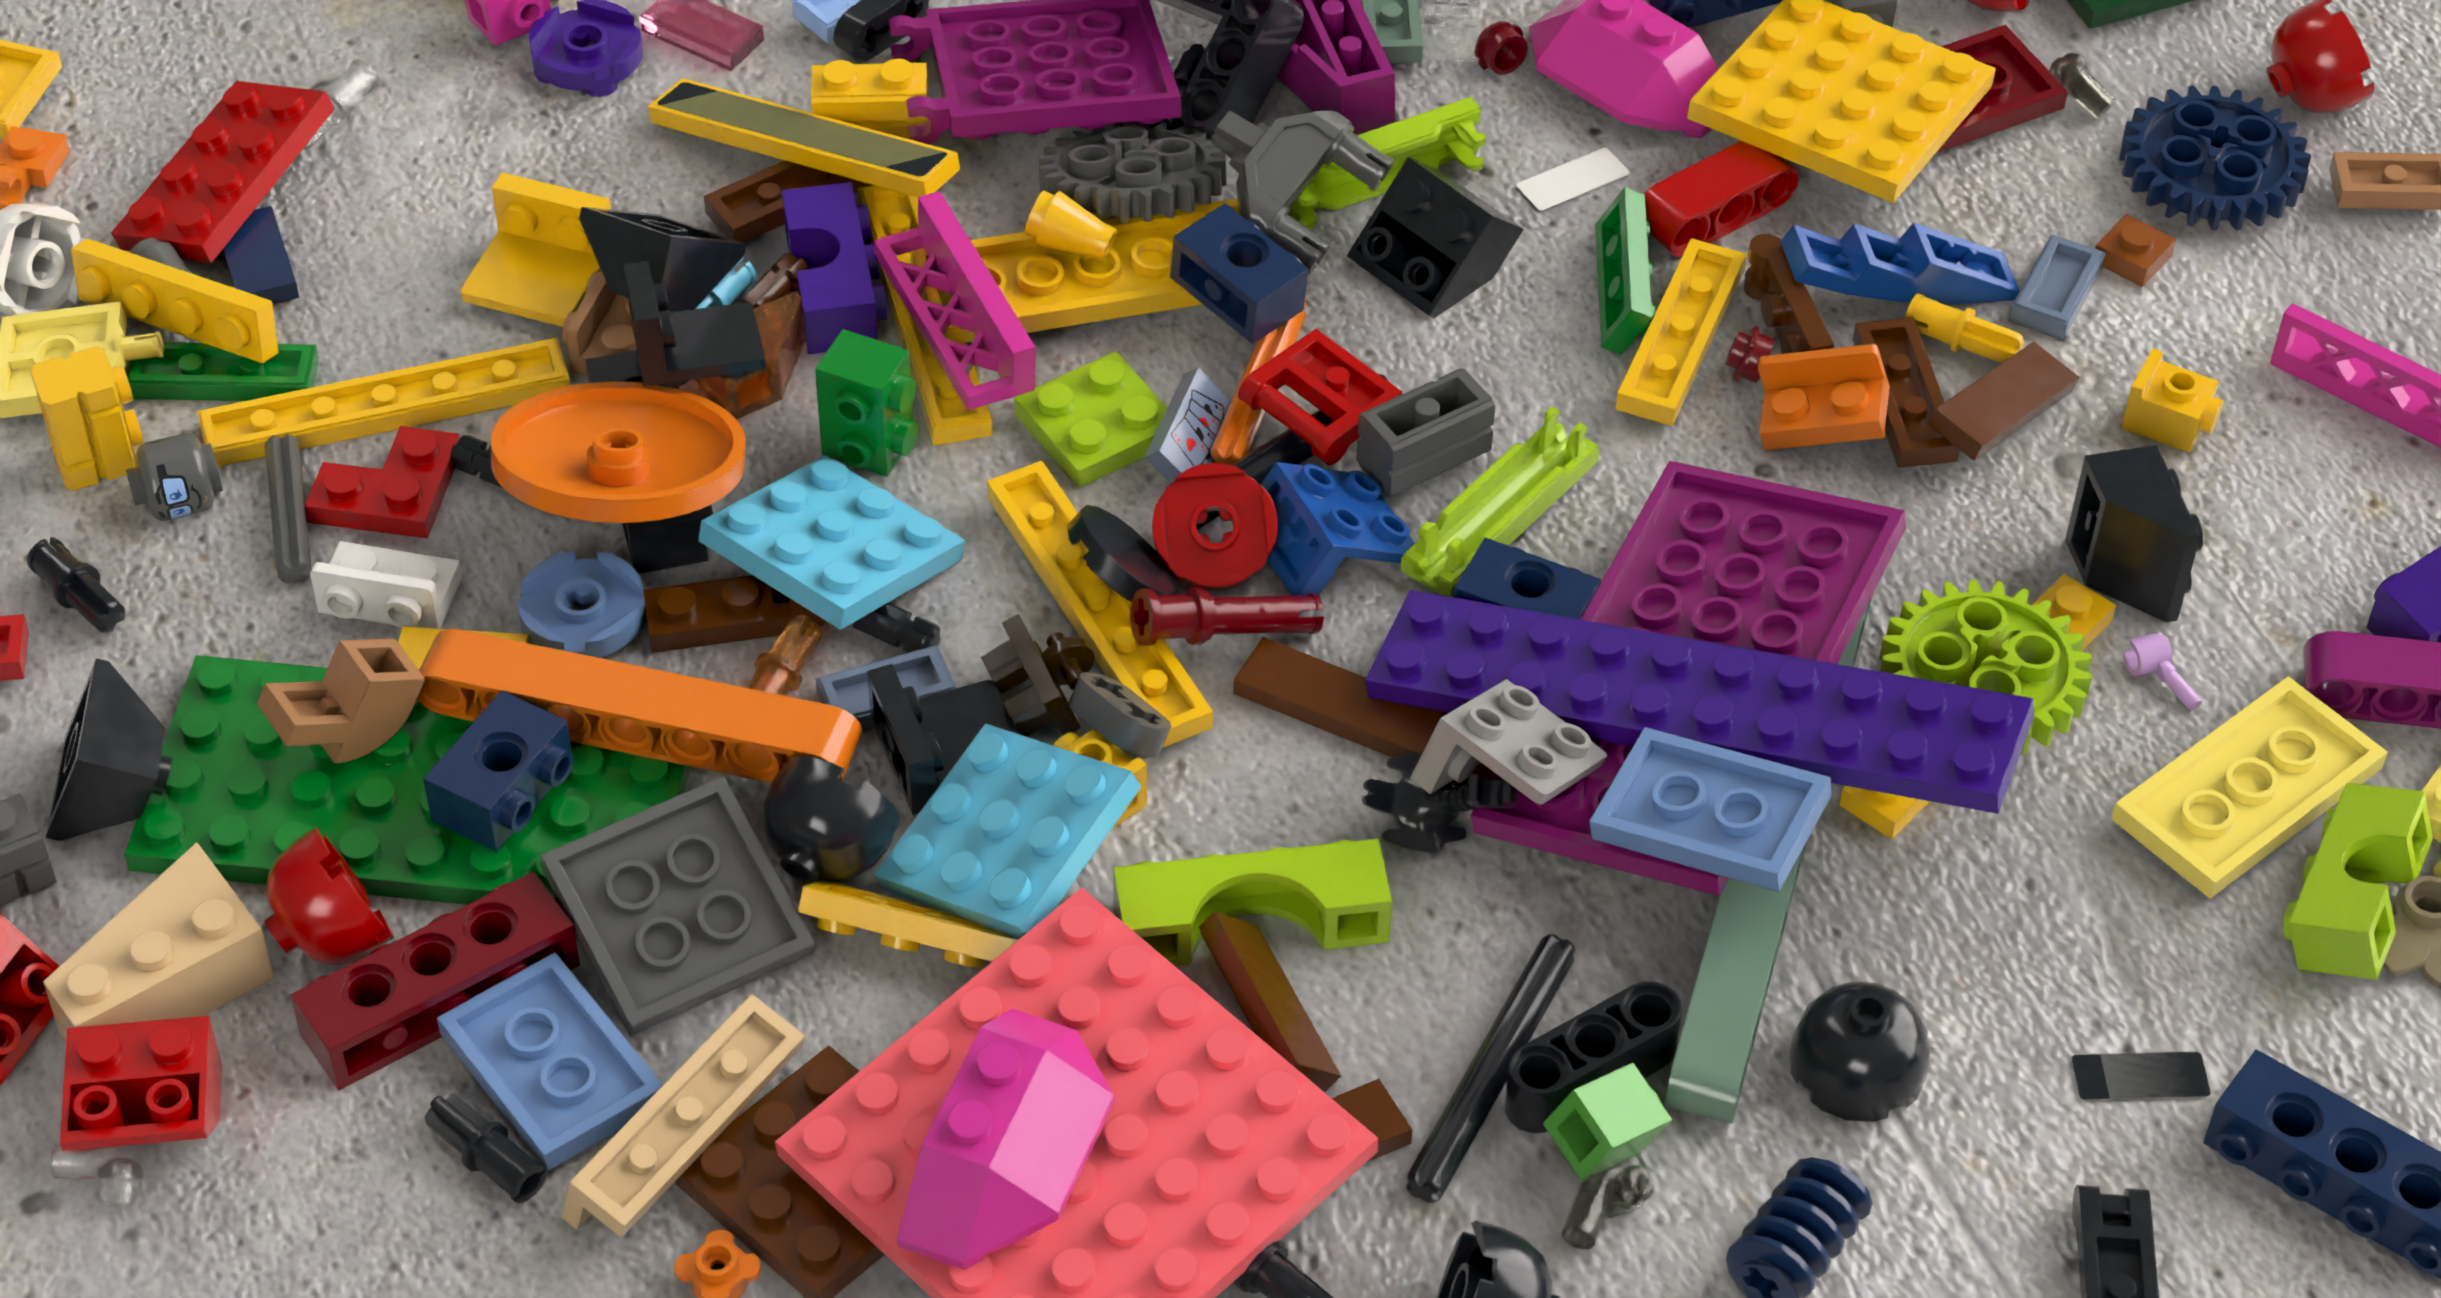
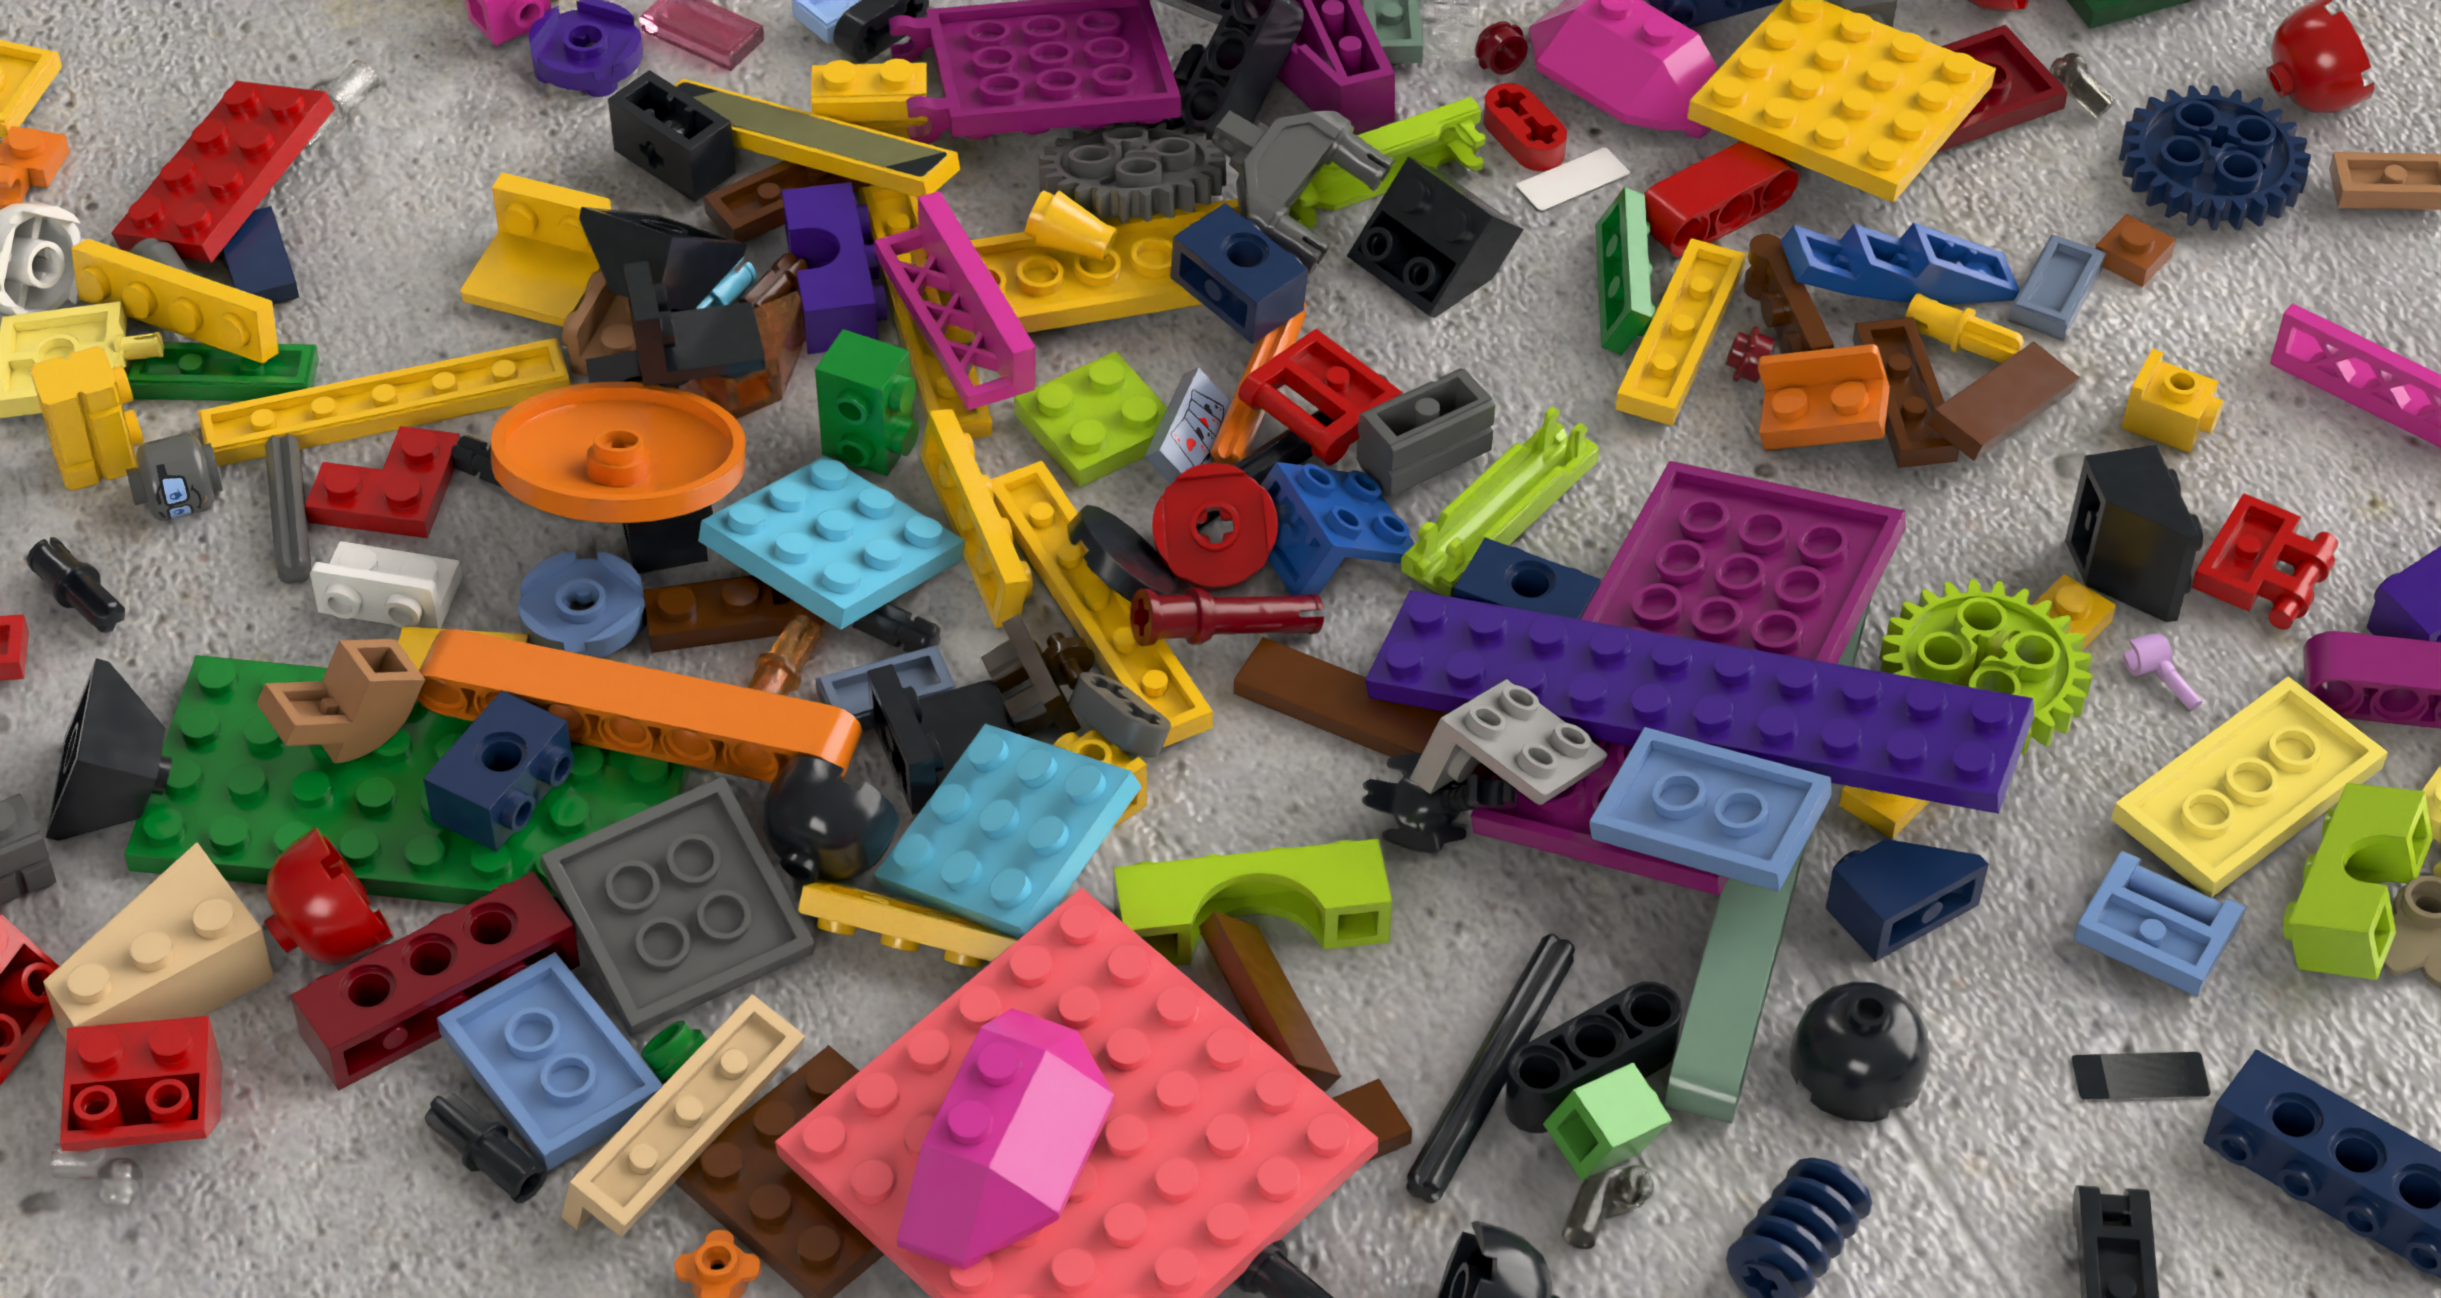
none -> black brick [608,70,736,202]
none -> green plate [640,1020,707,1082]
none -> yellow plate [920,409,1033,628]
none -> red beam [1483,83,1567,171]
none -> dark blue slope [1825,839,1989,962]
none -> medium blue plate [2073,851,2247,997]
none -> red plate [2191,493,2339,630]

